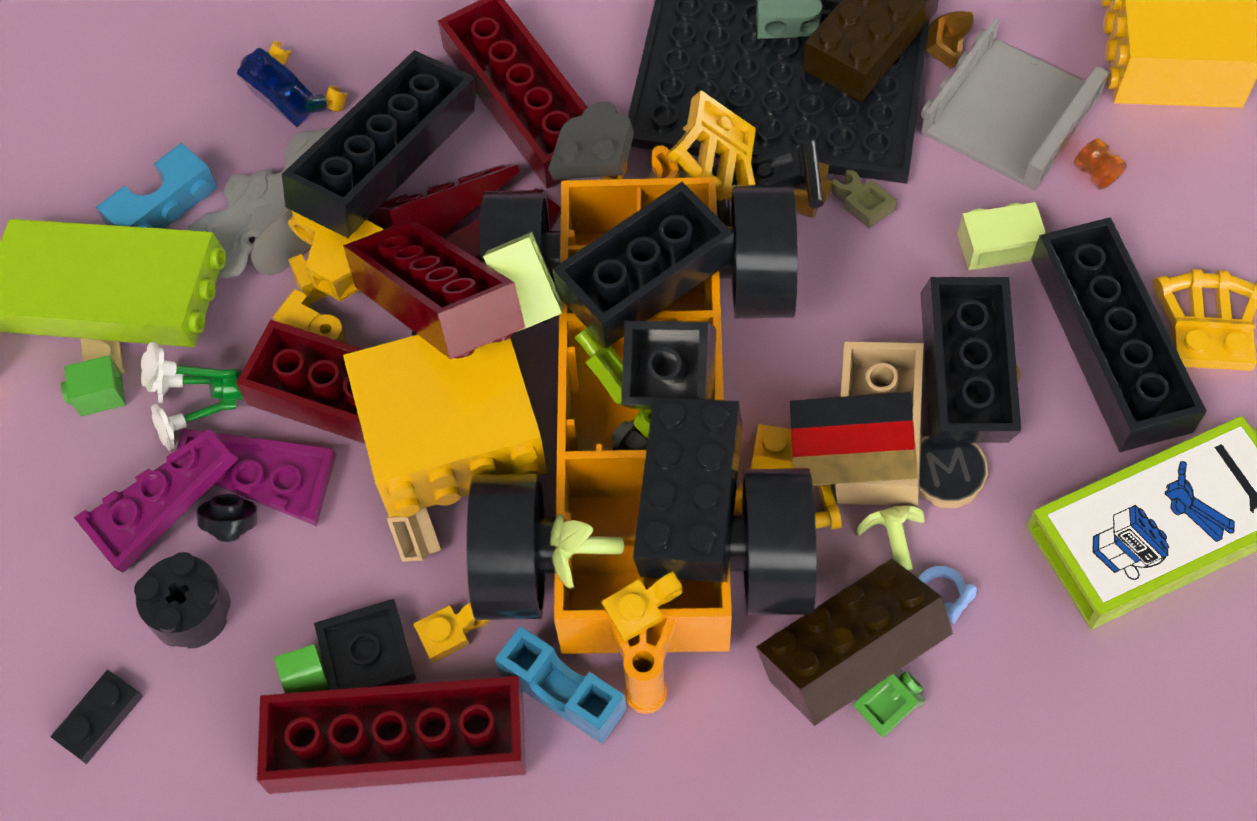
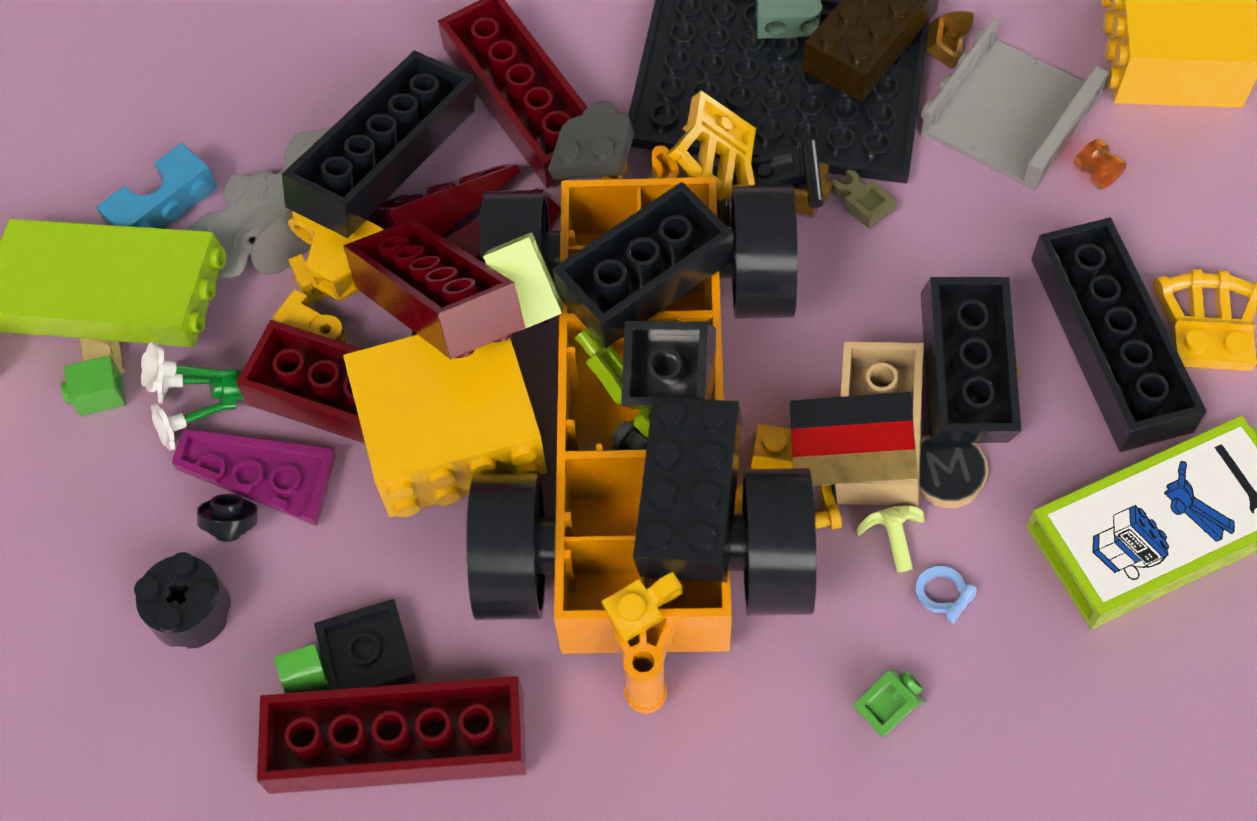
black plate [50,669,143,764] -> none
magenta wing [74,429,239,573] -> none
clear blue torso [236,41,348,128] -> none
tan piece [386,508,441,562] -> none
yellow plate [413,603,490,663] -> none
dark azure arch [495,626,627,744] -> none
yellowish green plant [550,514,624,588] -> none
dark brown brick [756,558,953,726] -> none
yellowish green brick [957,202,1046,271] -> none

